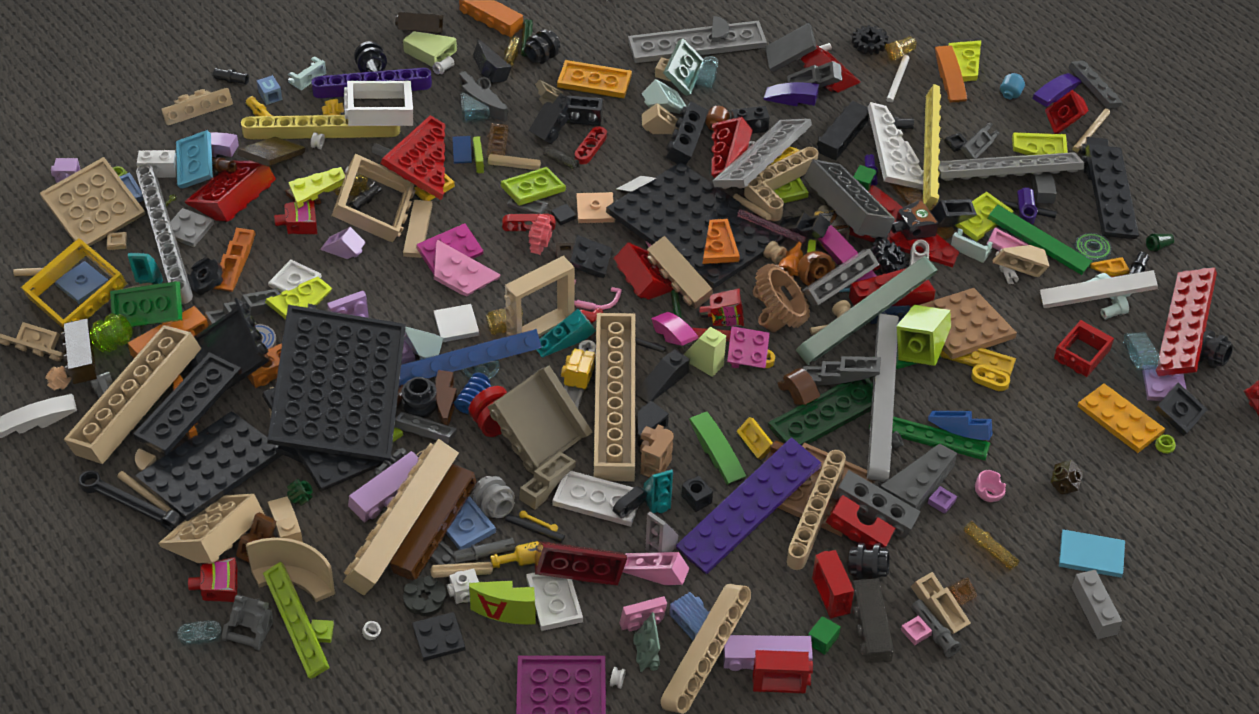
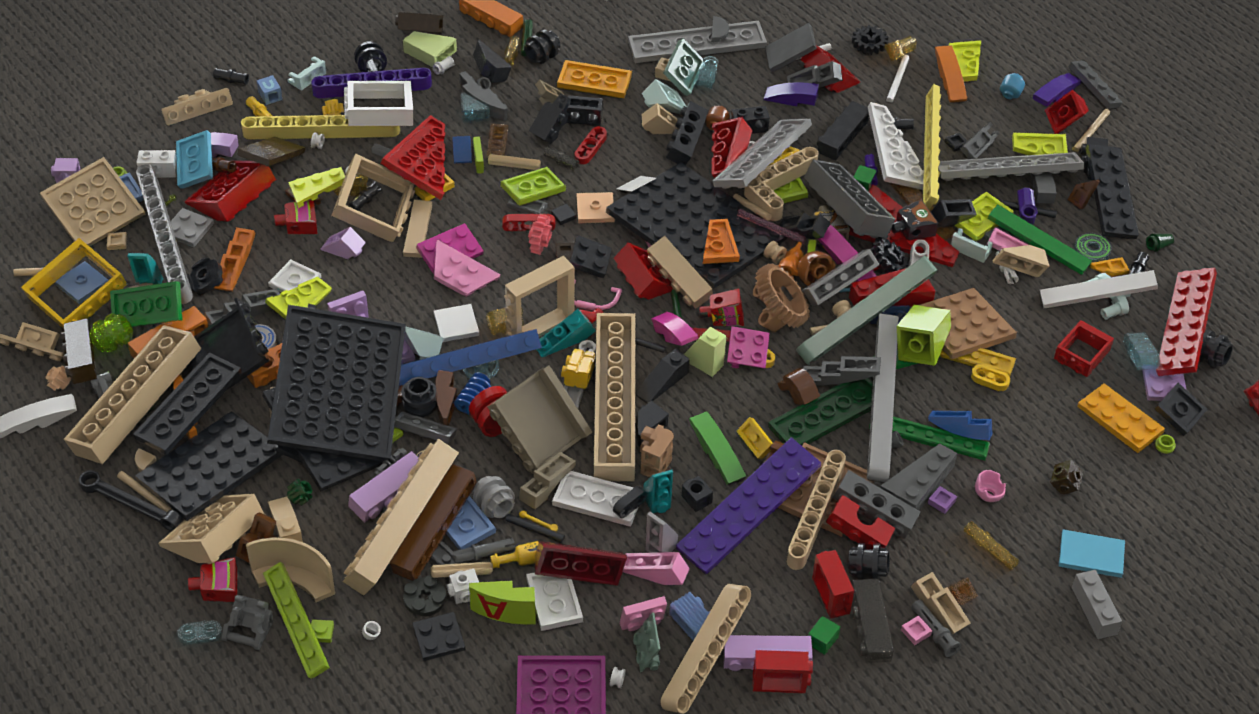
none -> reddish brown tile [1067,180,1100,209]

